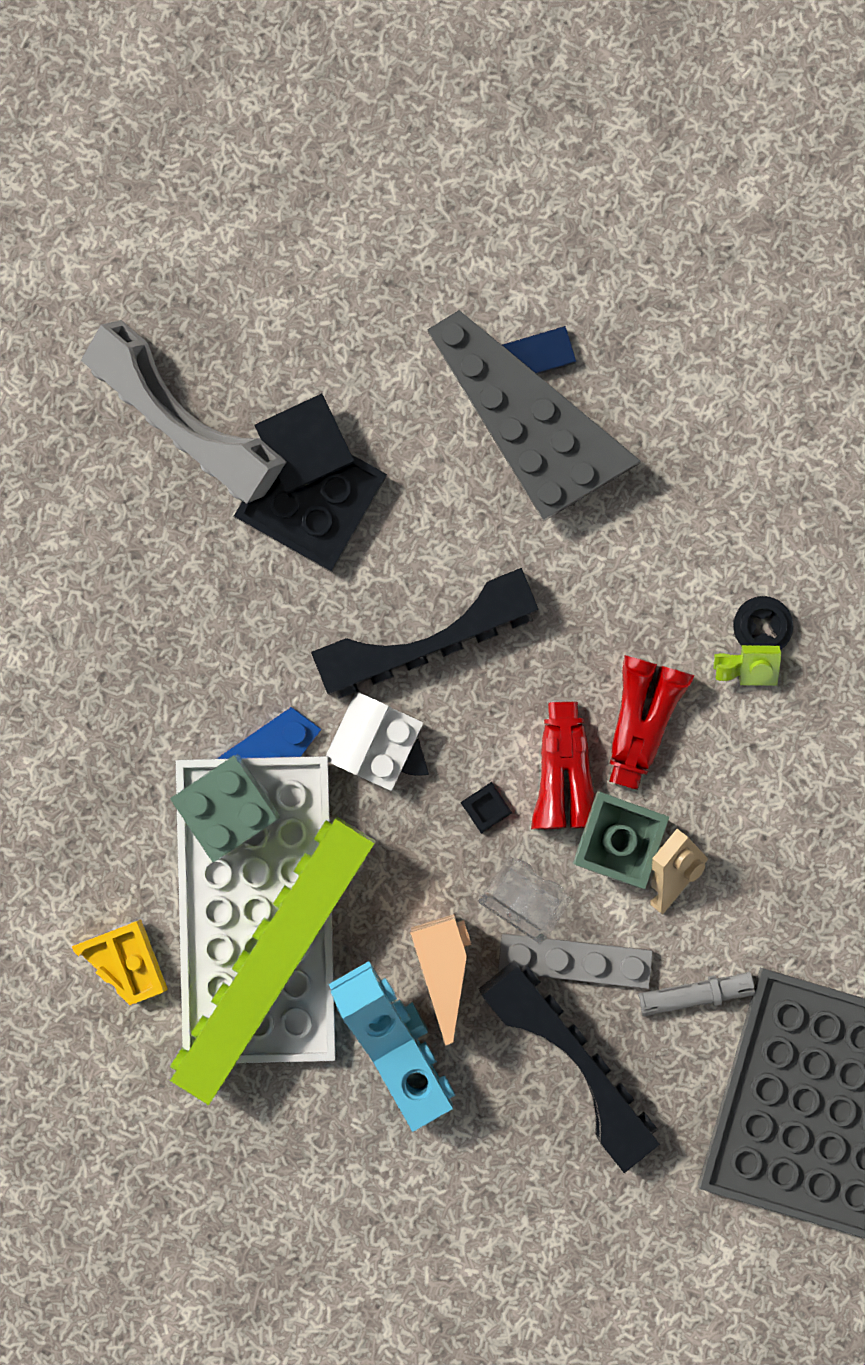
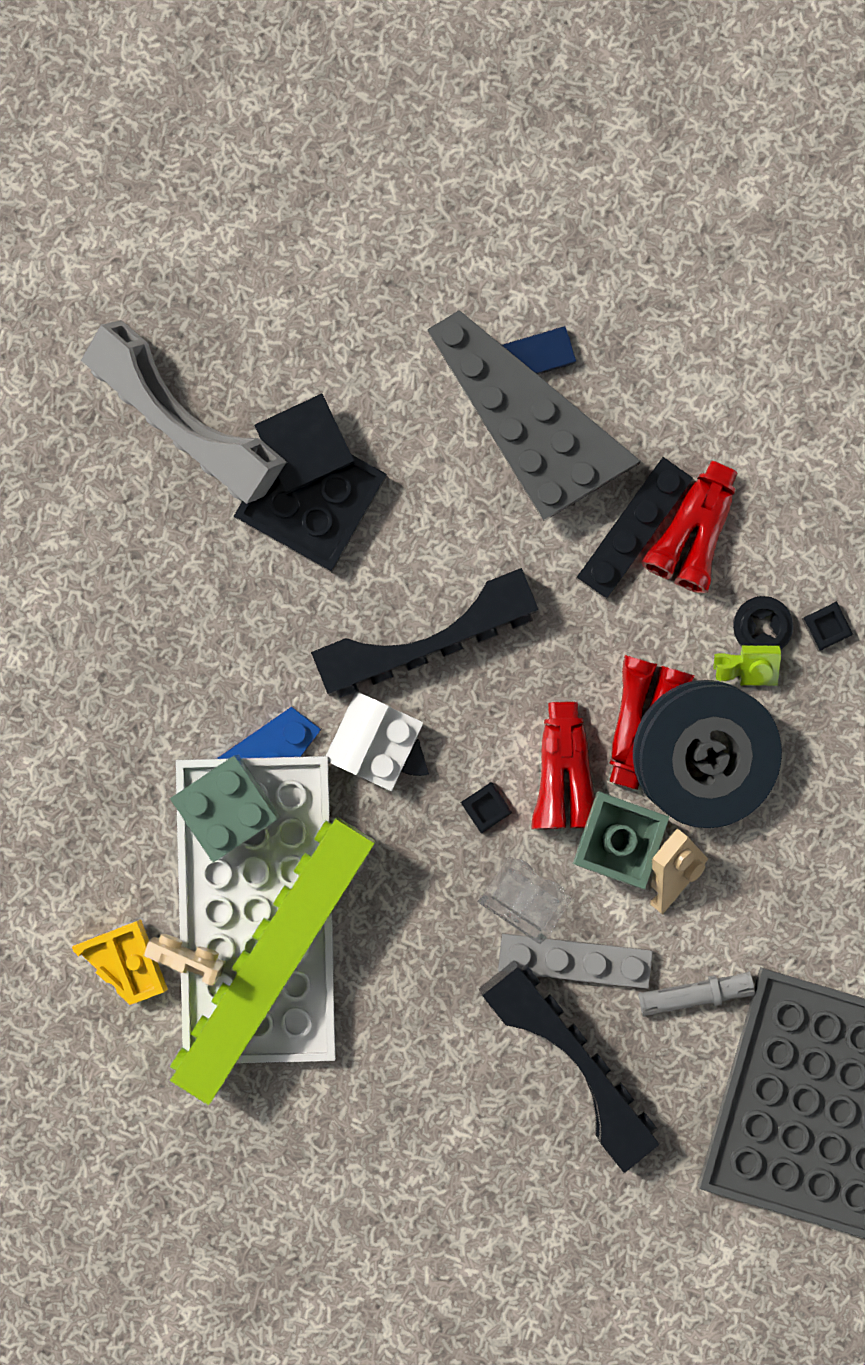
medium azure brick [329,961,455,1132] -> none
light nougat slope [411,914,471,1045] -> none
none -> tan wing [144,934,226,986]
none -> black plate [576,457,693,600]
none -> black wheel [633,680,782,828]
none -> red piece [641,461,738,594]
none -> black tile [802,601,853,652]

